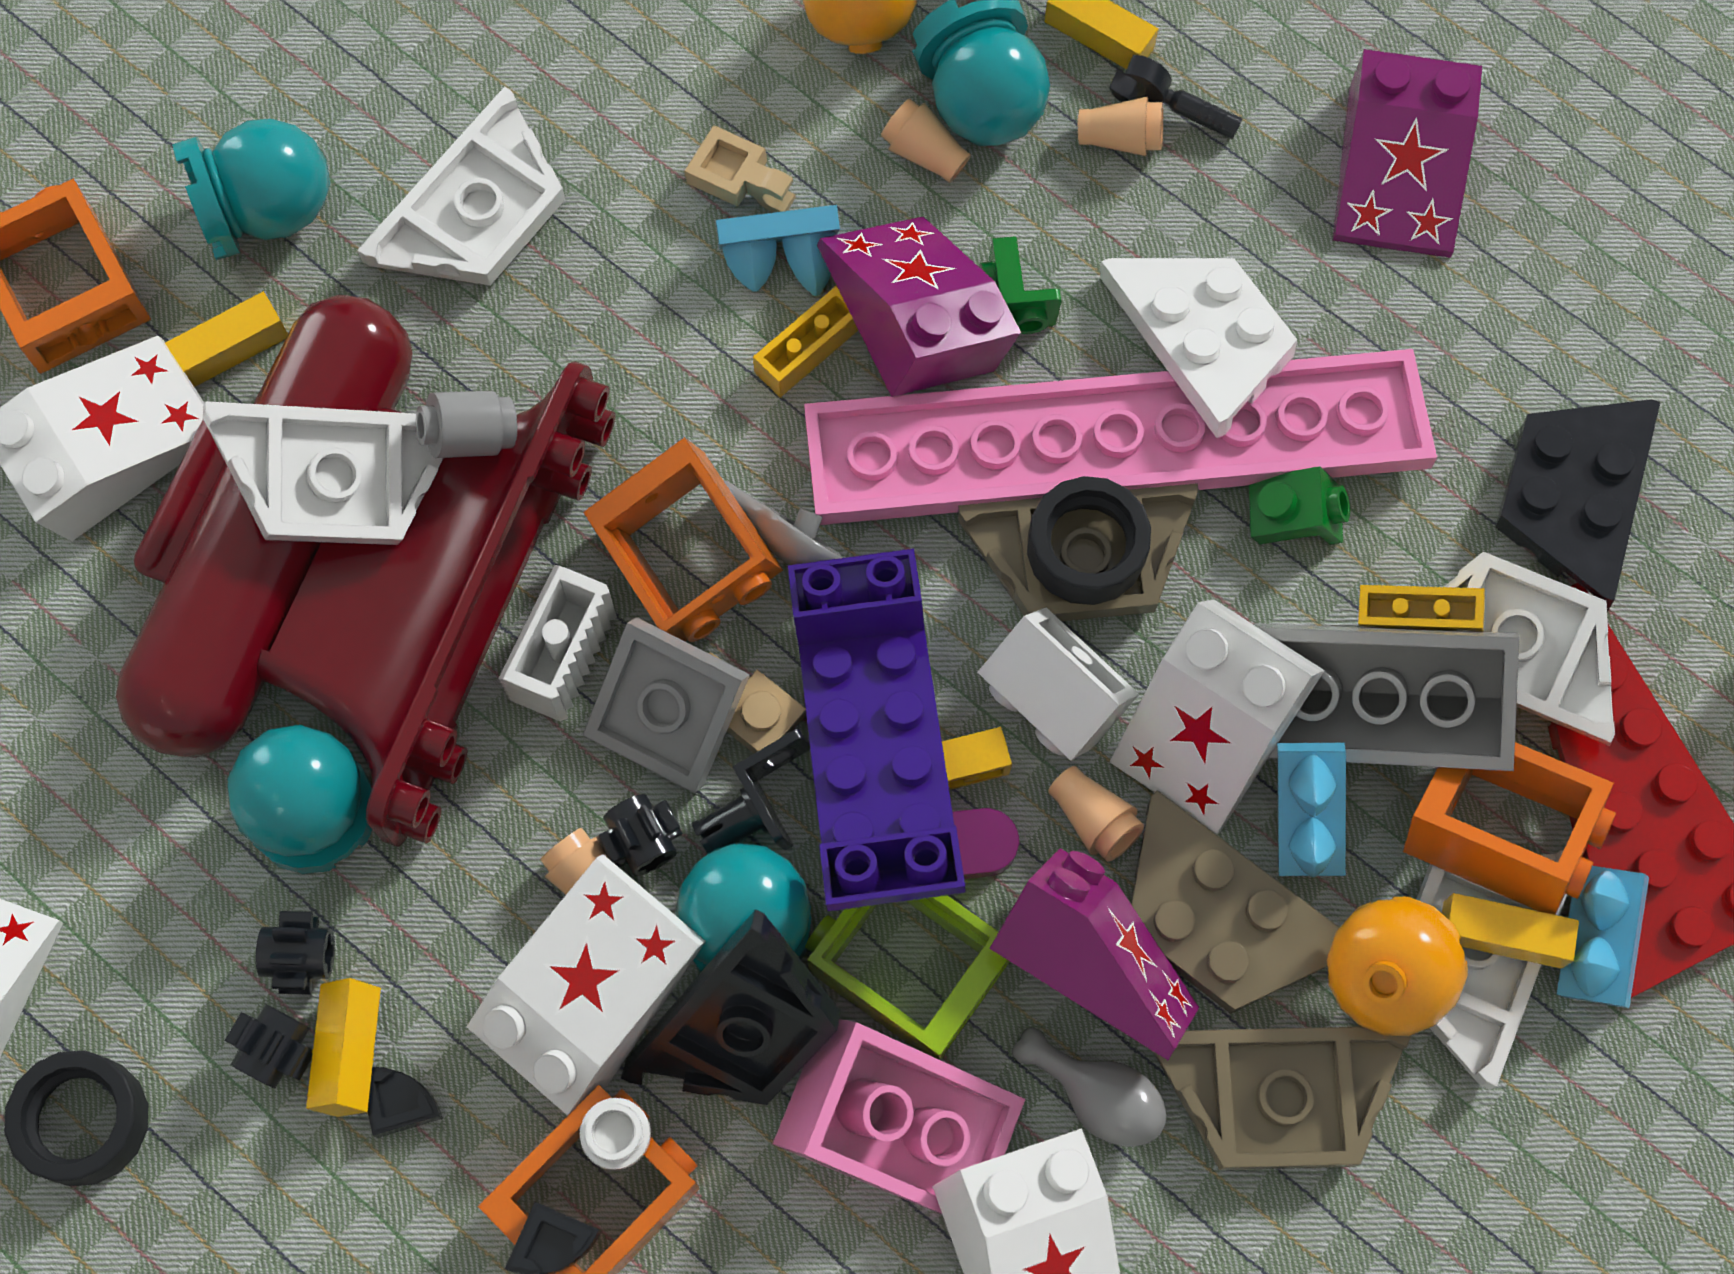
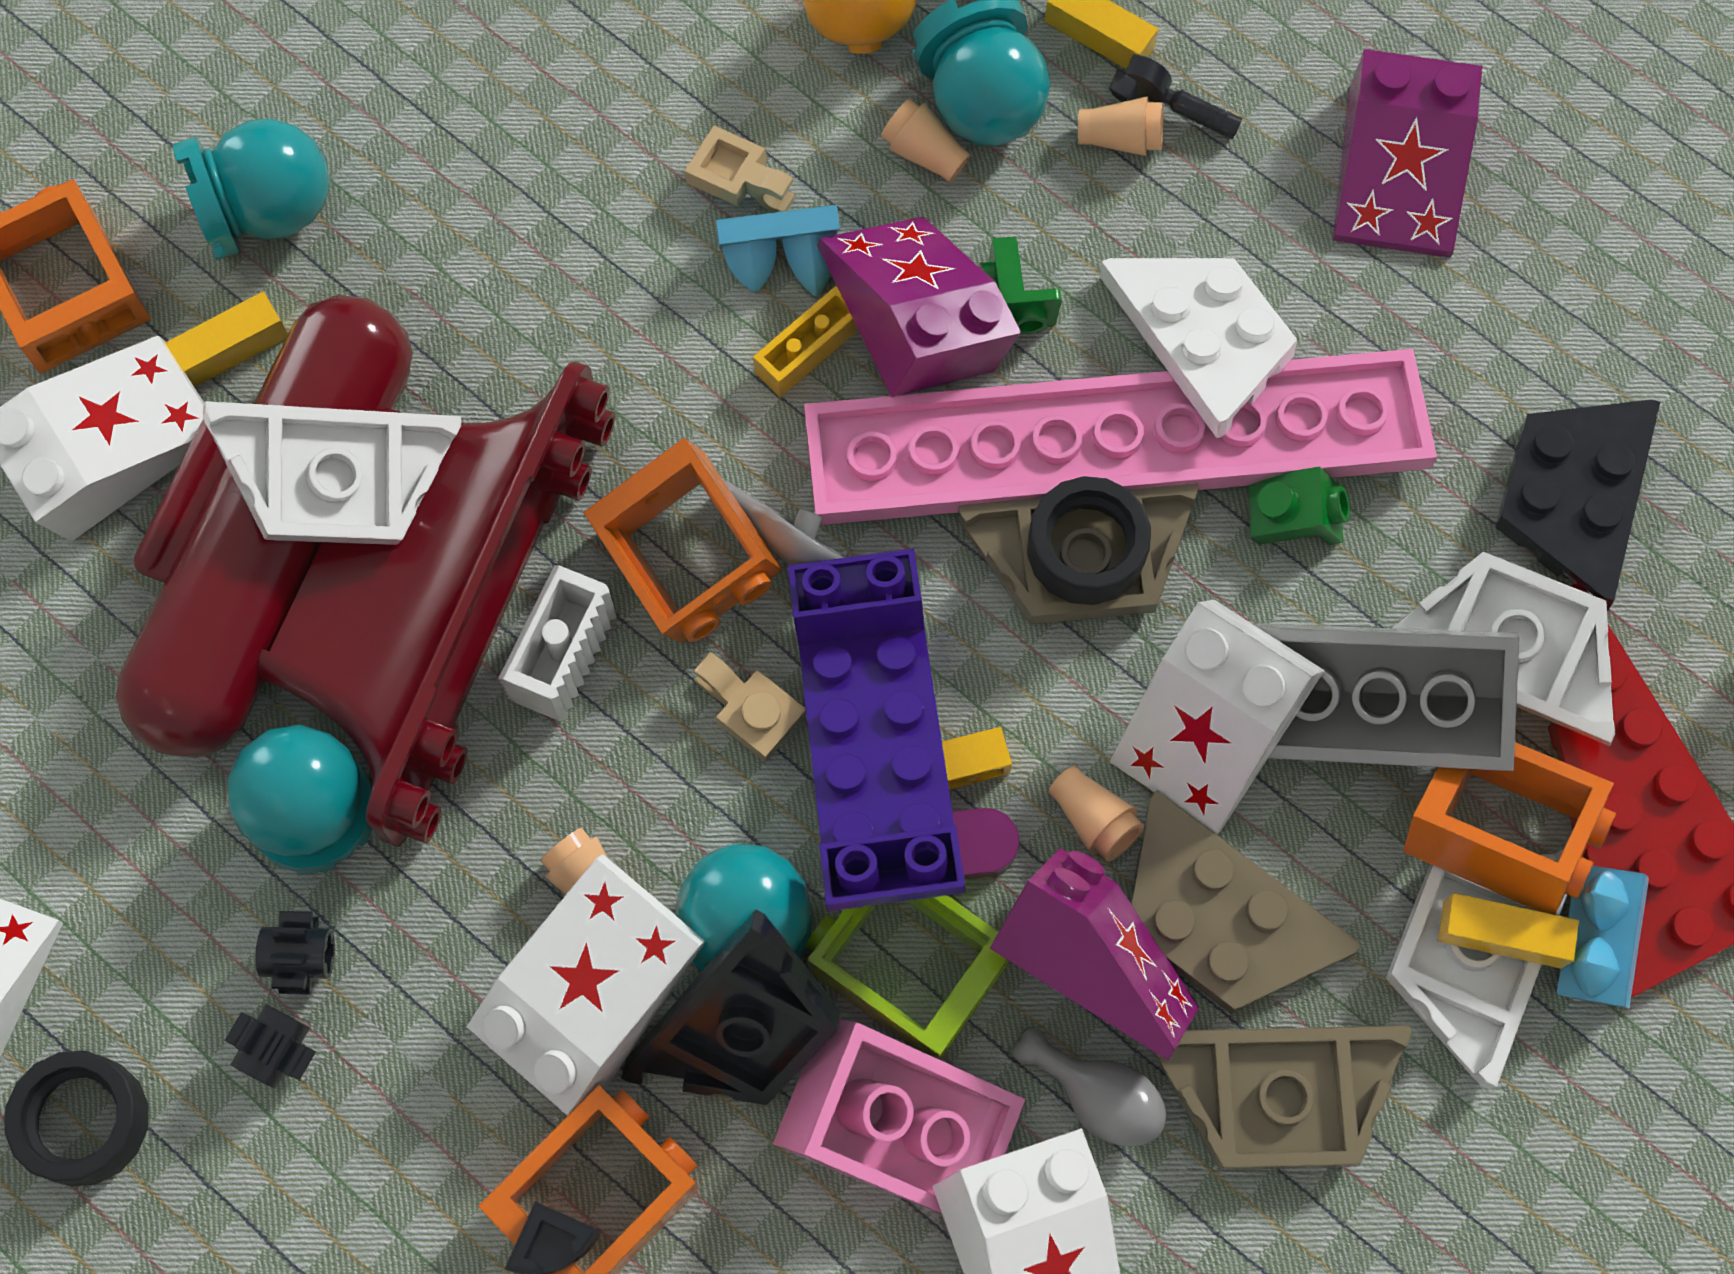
yellow piece [306,978,381,1117] -> none
white wing [357,86,565,286] -> none
black tile [367,1067,443,1138] -> none
light grey brick [415,391,517,458] -> none
white plate [580,1098,651,1170] -> none
light grey plate [583,617,750,793] -> none
black gear [597,794,683,876] -> none
black bracket [692,729,810,854] -> none
white brick [977,607,1139,761] -> none
medium azure tile [1277,743,1346,878] -> none
light orange cylinder [1327,897,1468,1036] -> none
yellow piece [1358,585,1485,632] -> none

